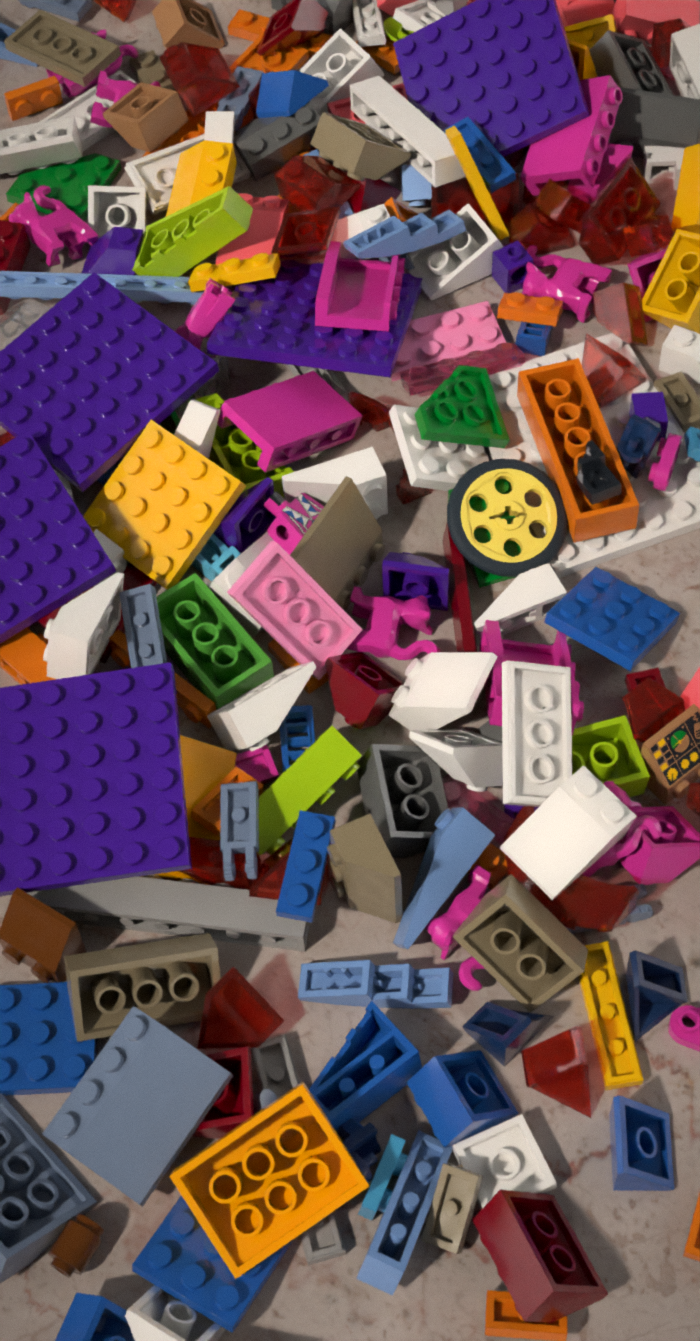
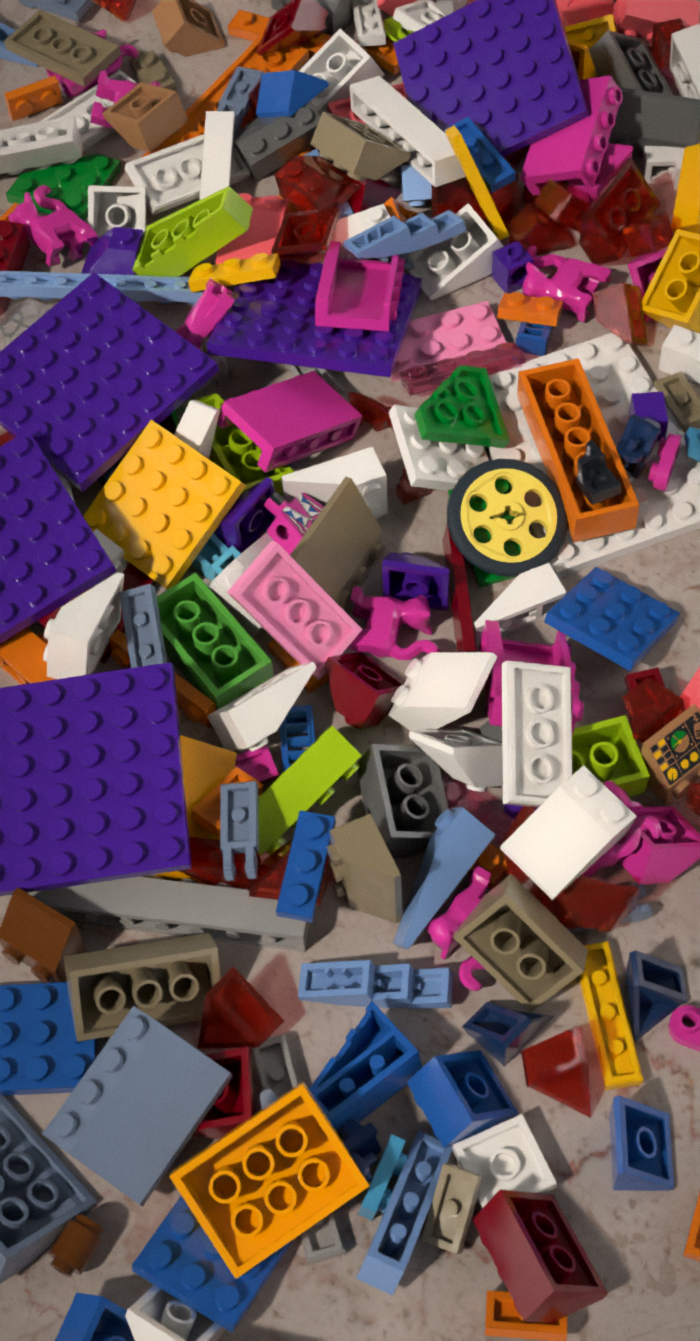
clear red slope [159,42,240,118] -> none
yellow slope [166,140,237,216] -> none
clear red slope [582,333,647,408] -> none

